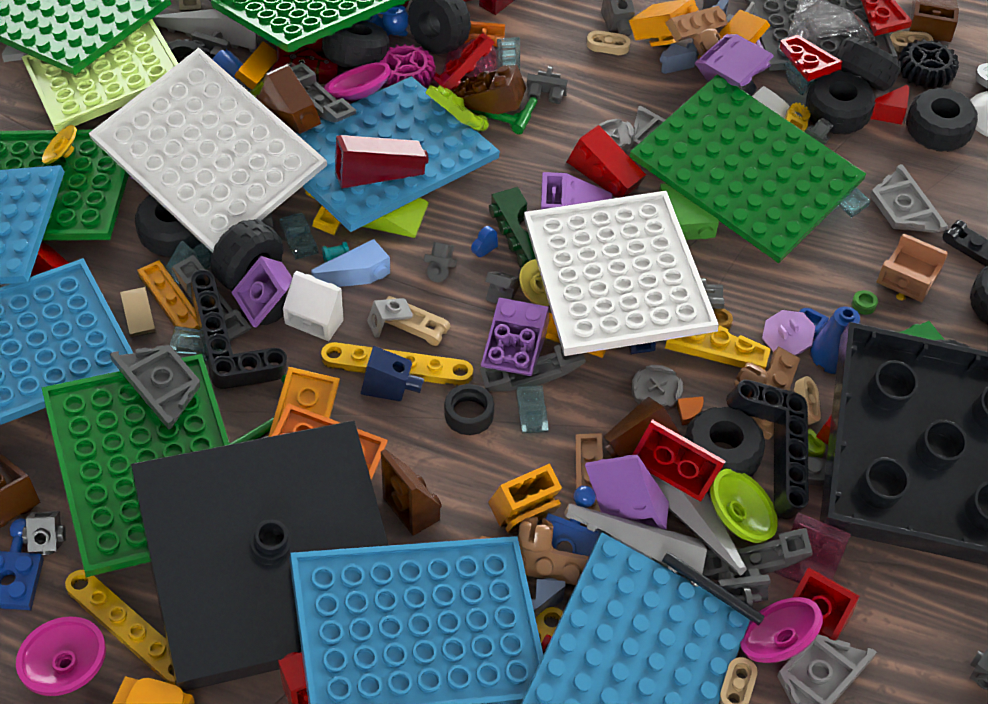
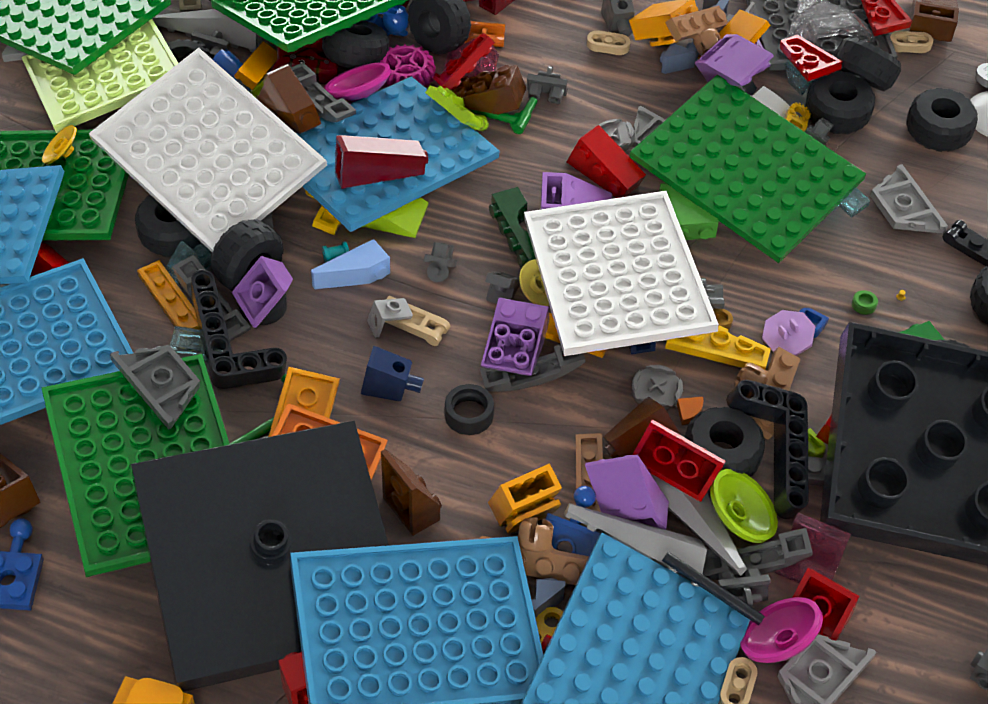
dark pink dish [16,616,106,696] -> none
brick [22,511,66,555] -> none
yellow plate [65,570,176,685] -> none
tan slope [120,287,156,337] -> none
clear light blue slope [279,213,319,260] -> none
white slope [283,271,343,341] -> none
yellow plate [321,342,473,386] -> none
blue tile [471,226,498,257] -> none
clear light blue slope [496,37,520,70] -> none
clear light blue slope [516,386,549,434] -> none
tan plate [794,376,821,425] -> none
blue cone [810,307,860,374] -> none
red slope [871,85,910,125] -> none
nougat panel [876,234,948,302] -> none
black gear [899,38,959,89] -> none

